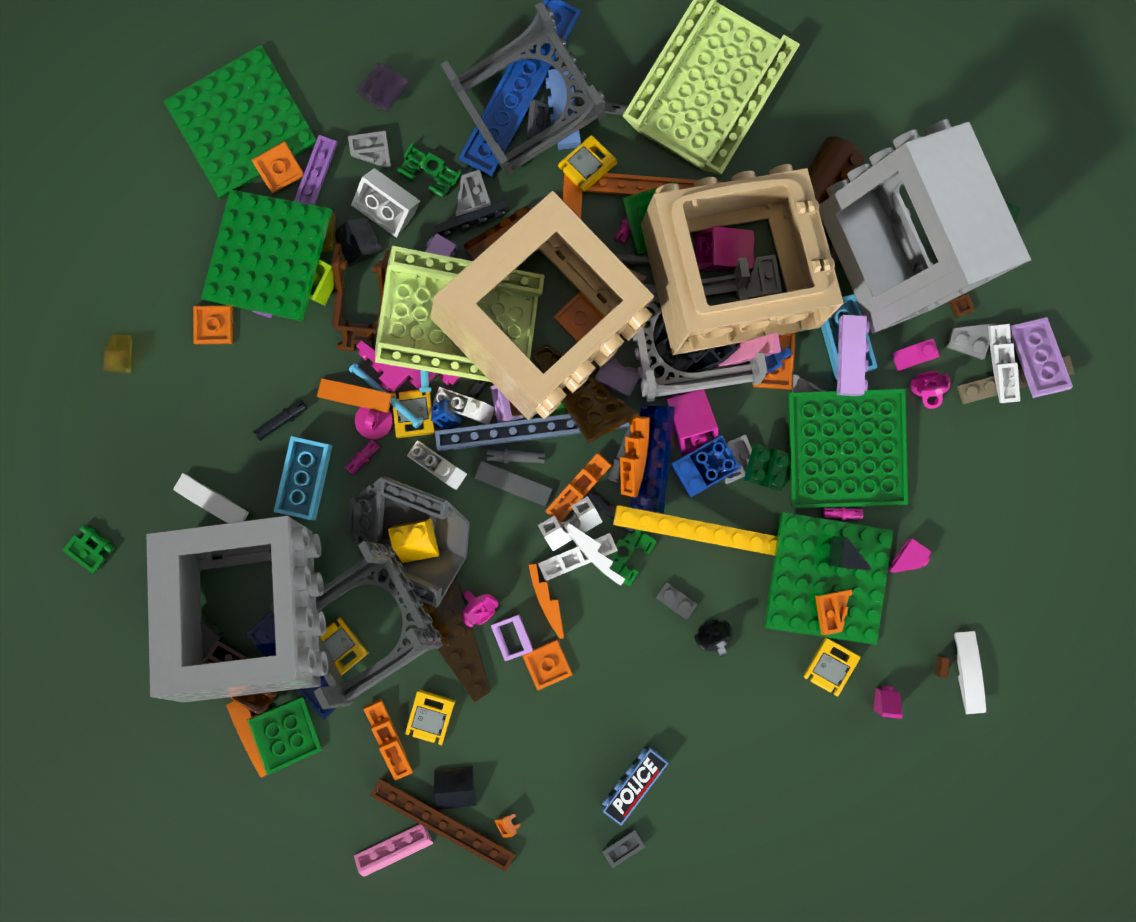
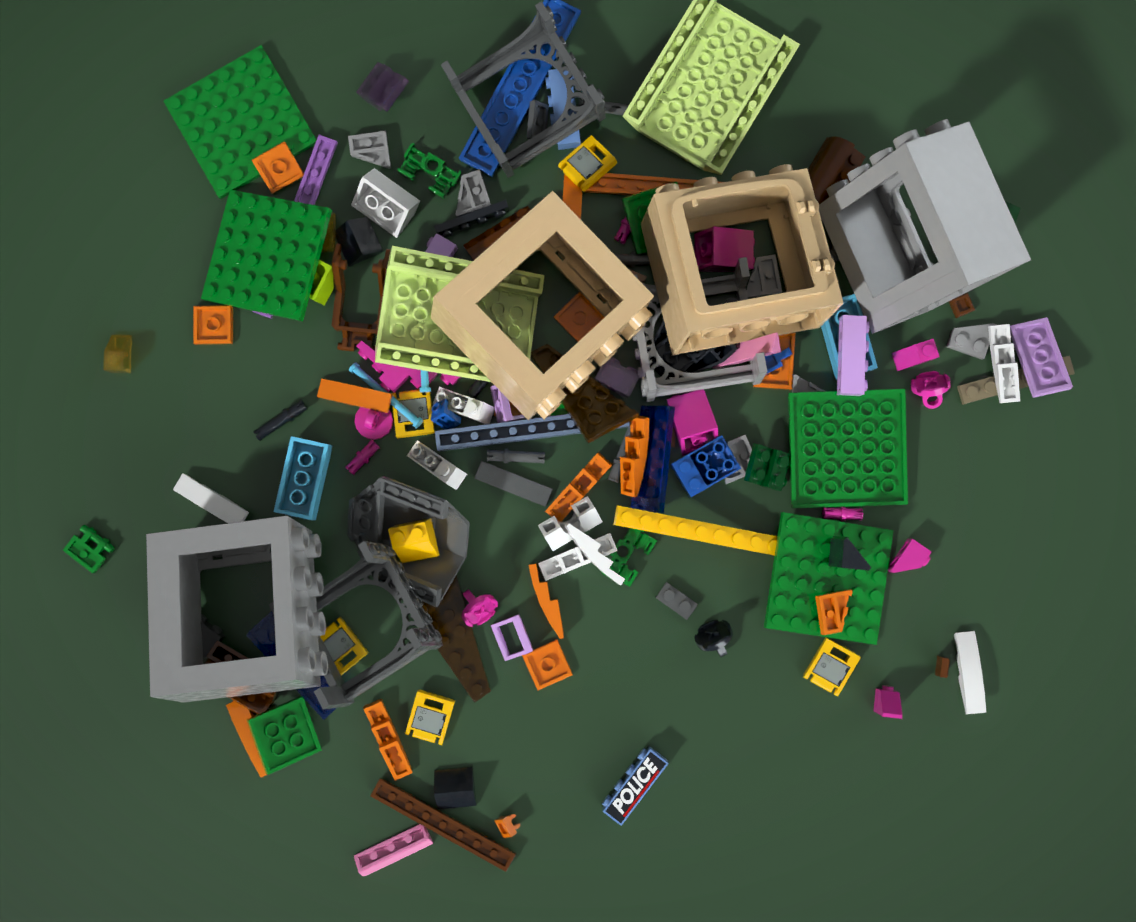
black pin [588,490,636,535] -> none
dark grey plate [602,829,645,868] -> none

